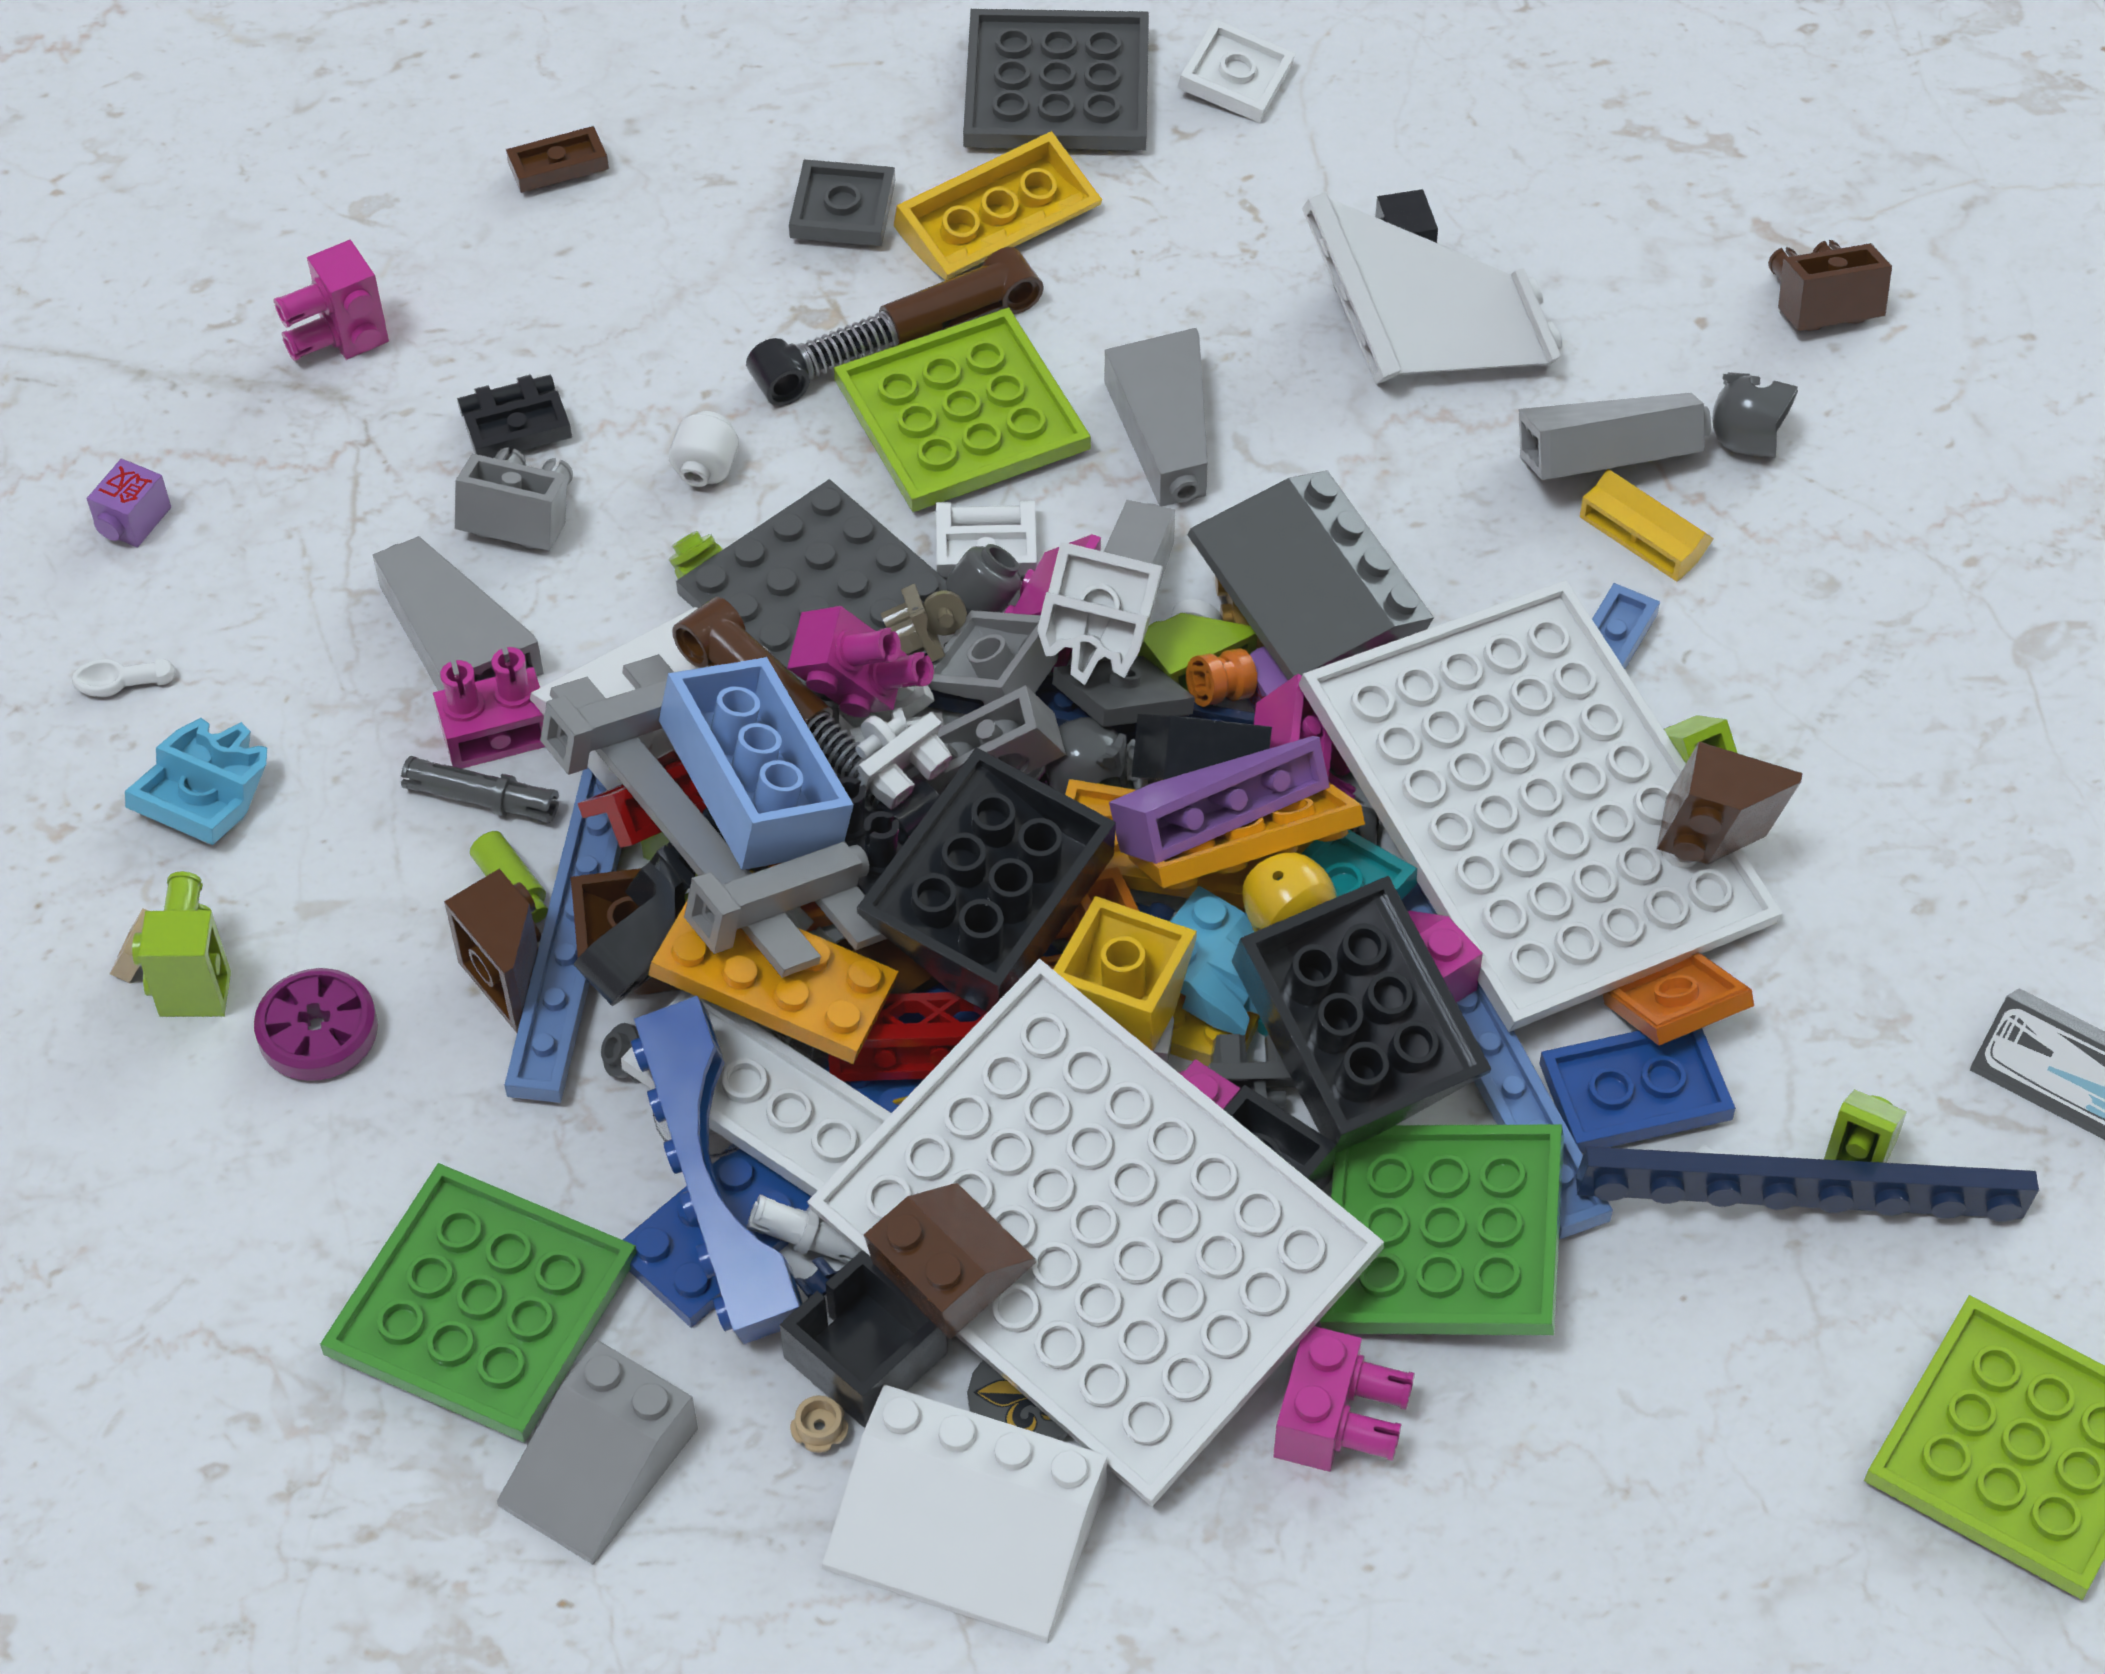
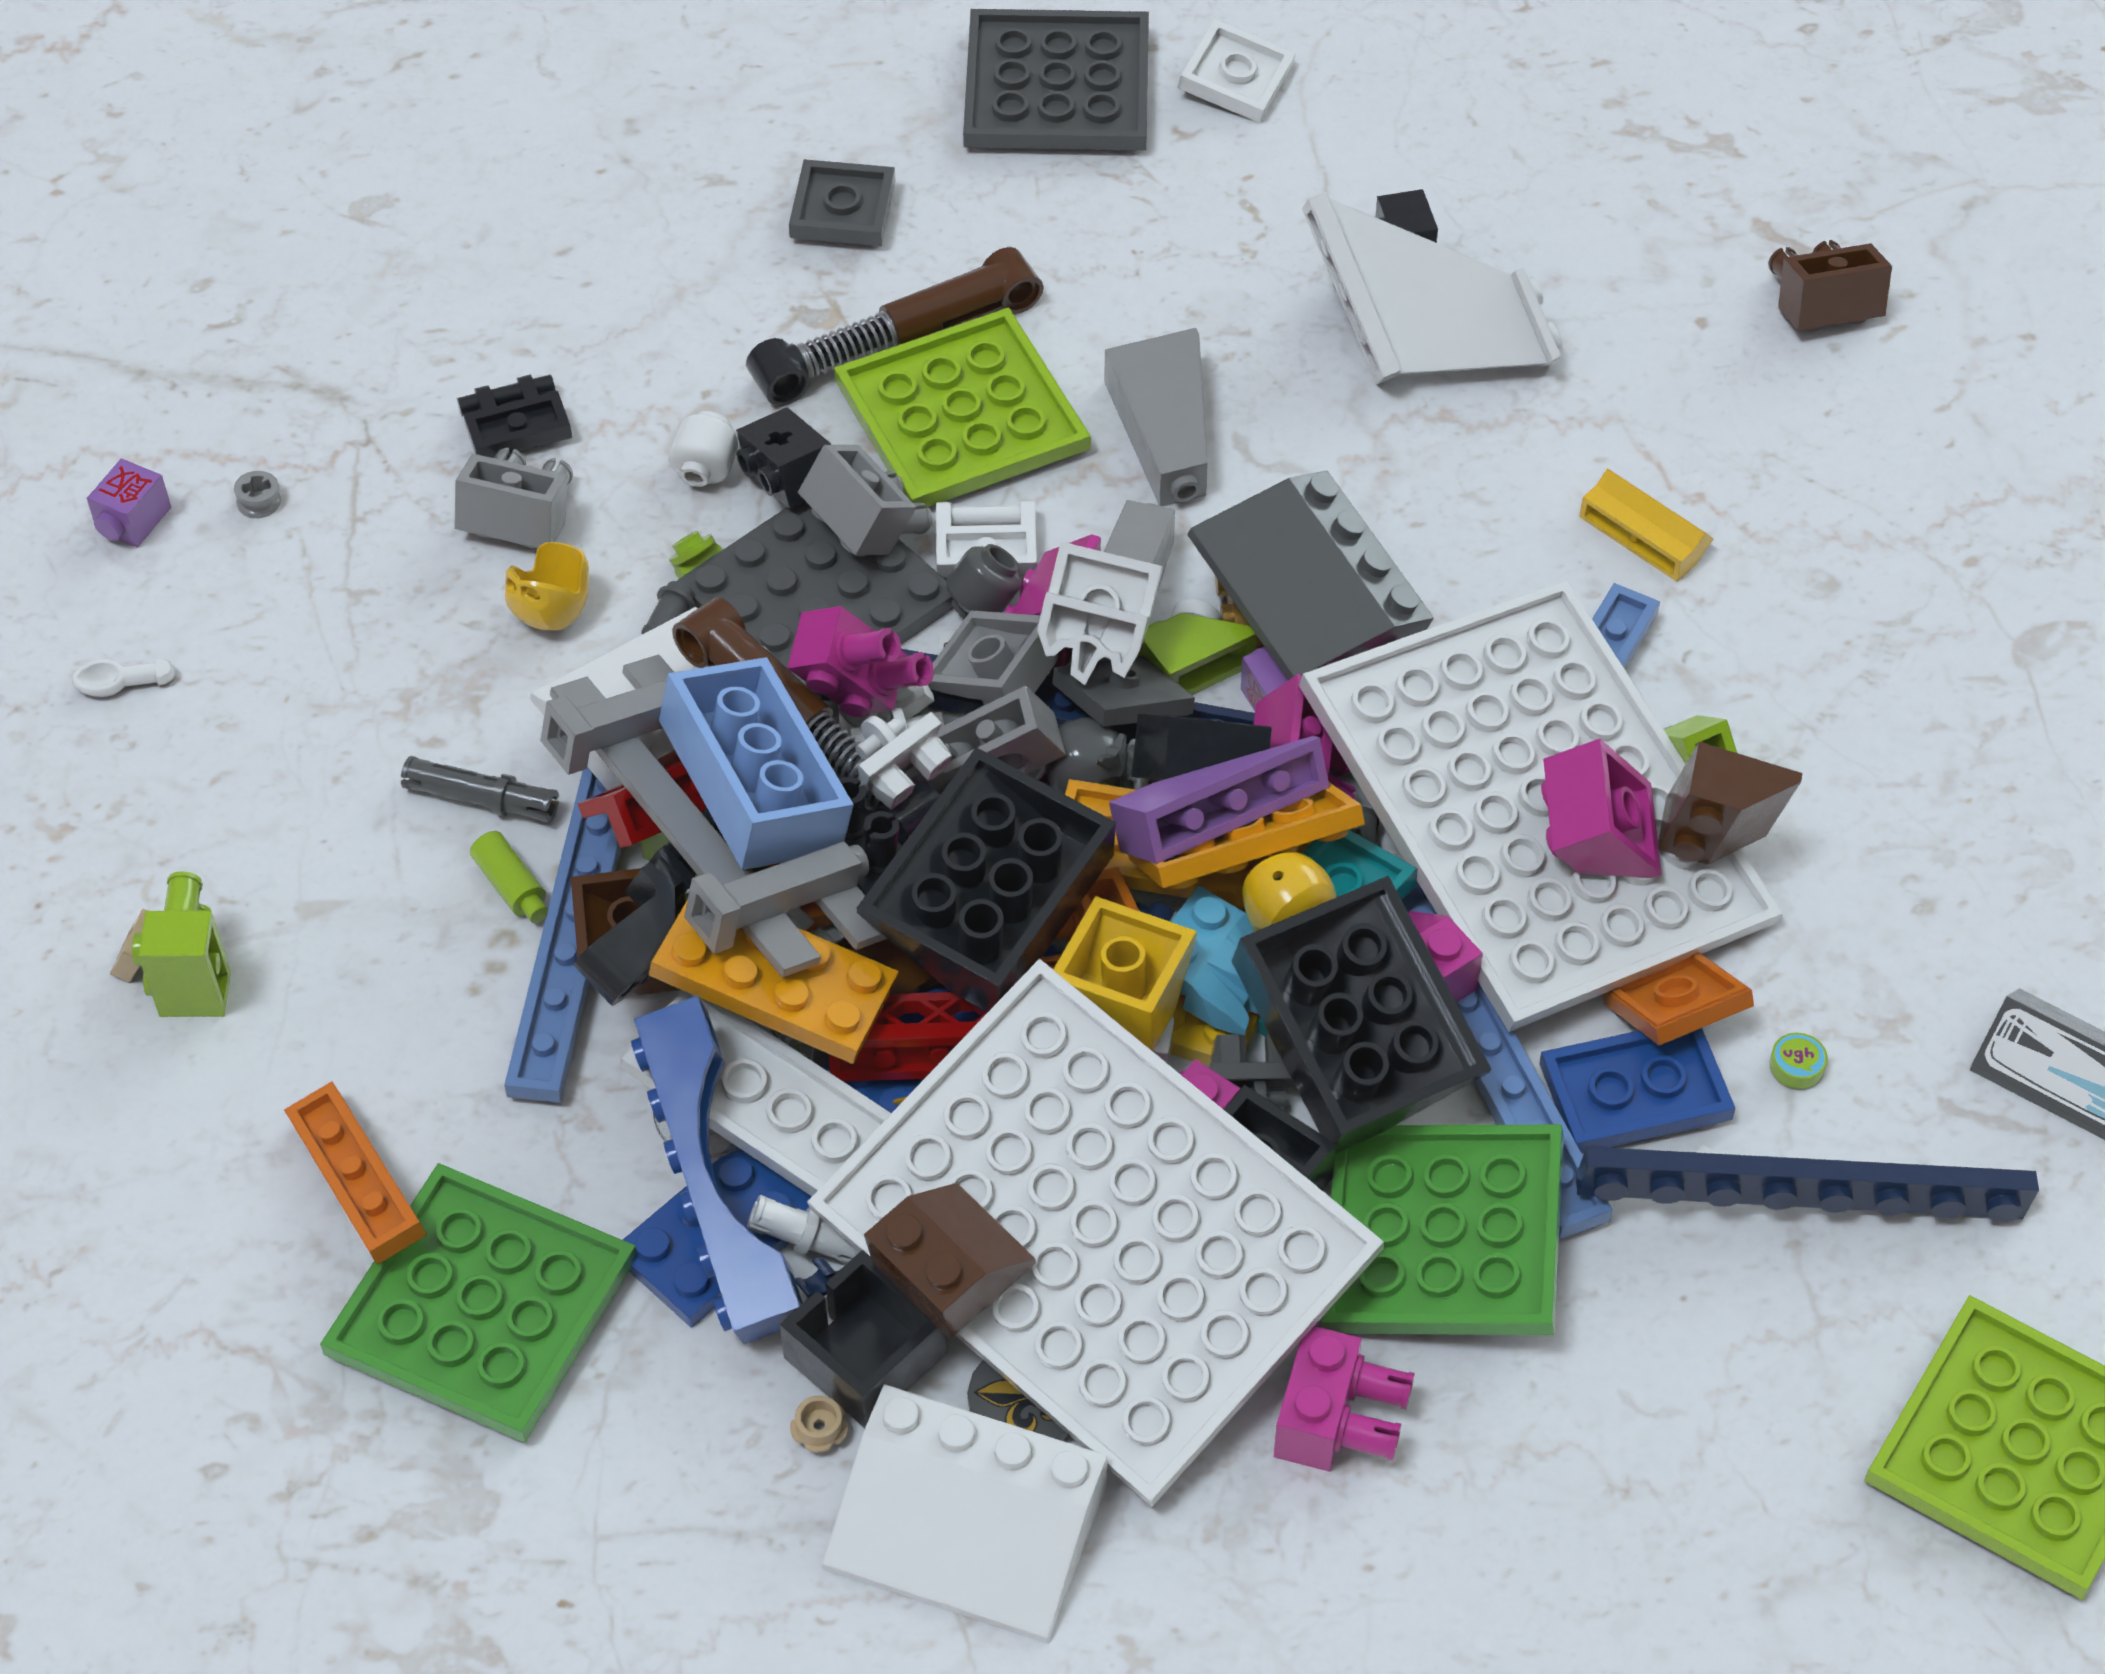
medium azure plate [125,718,267,845] -> none
magenta wheel [254,968,378,1081] -> none
dark pink brick [273,239,389,361] -> none
light grey slope [372,536,544,691] -> none
dark pink brick [433,647,545,769] -> none
reddish brown slope [444,868,541,1033] -> none
light grey slope [497,1340,698,1565] -> none
reddish brown plate [506,126,609,193] -> none
dark grey plate [601,1023,642,1083] -> none
dark tan hips [881,583,967,662] -> none
yellow slope [893,131,1102,280] -> none
orange wheel [1186,648,1257,707] -> none
light grey slope [1519,393,1711,480] -> none
dark grey helmet [1712,372,1798,458] -> none
lime slope [1824,1089,1907,1163] -> none
none -> light grey bush [234,471,281,518]
none -> orange plate [284,1081,427,1265]
none -> yellow helmet [505,542,589,630]
none -> dark grey pin [641,581,695,634]
none -> black brick [736,407,831,509]
none -> light grey brick [798,445,932,556]
none -> dark pink slope [1541,738,1662,878]
none -> lime tile [1769,1032,1828,1089]

